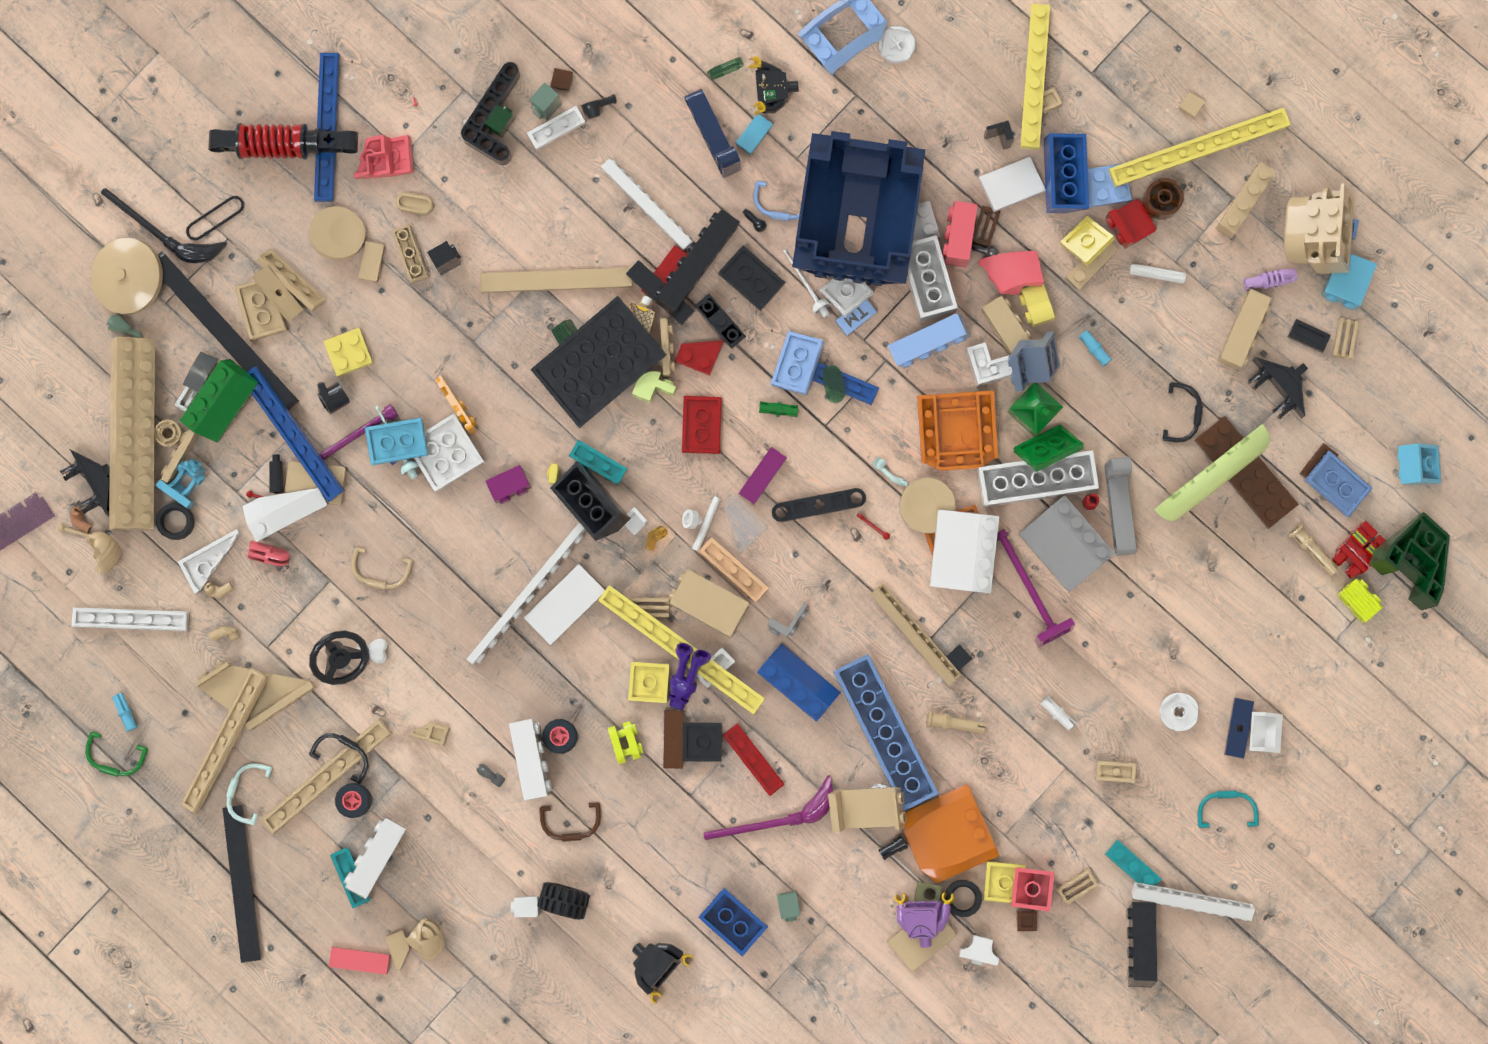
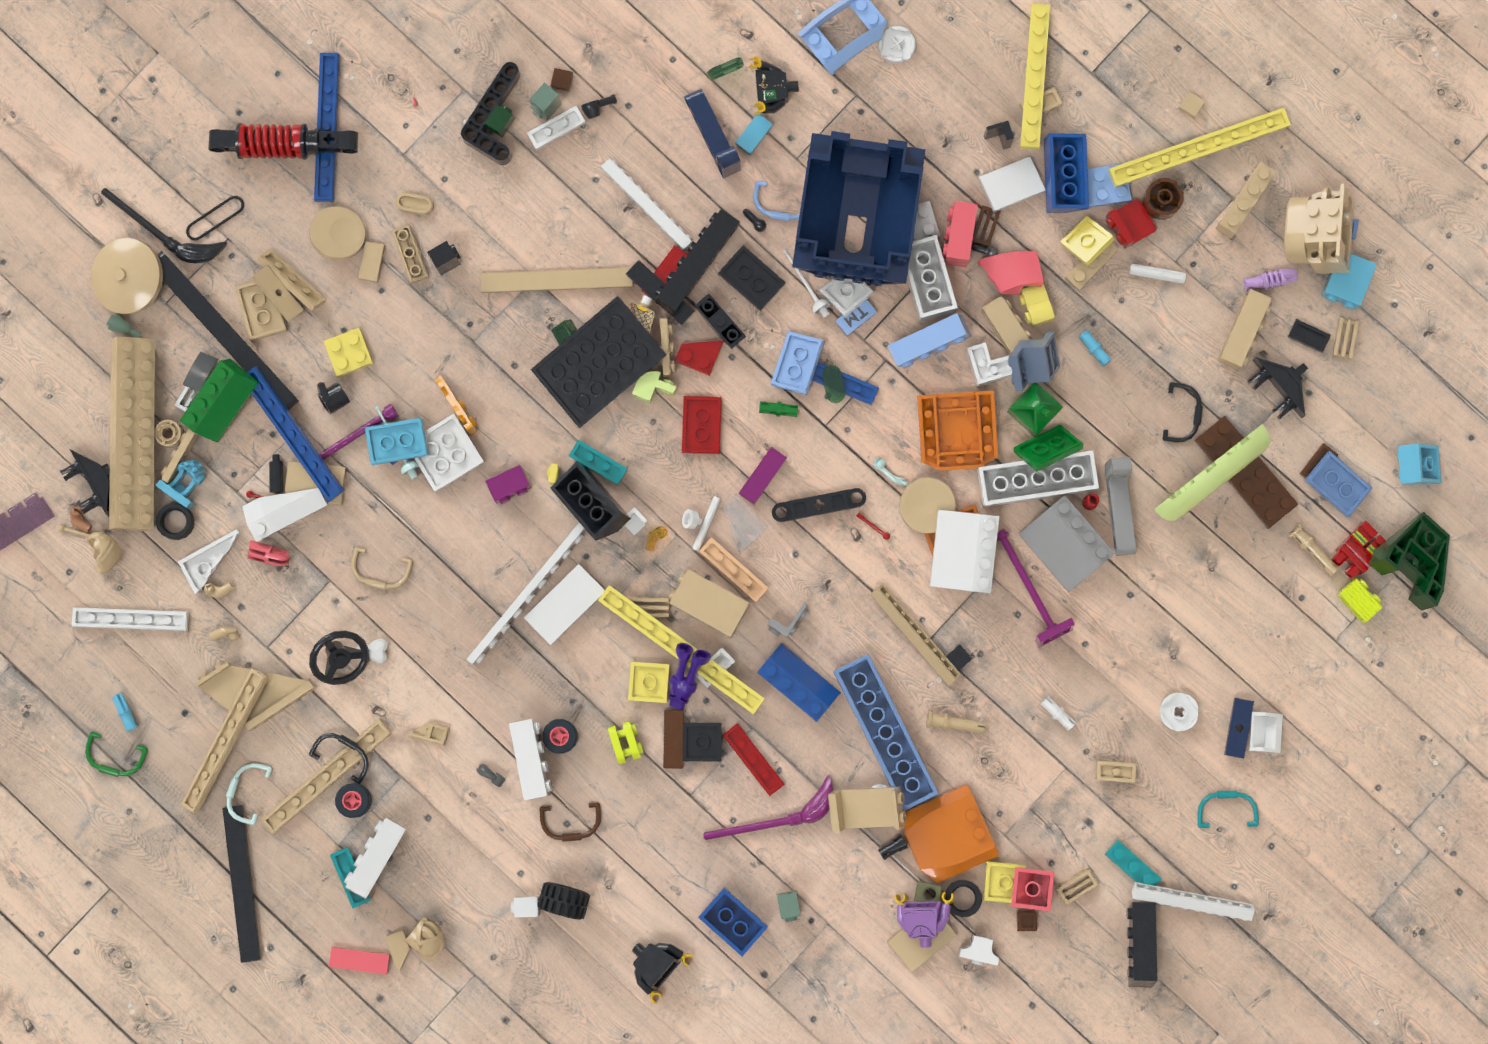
coral slope [354,134,414,179] -> none

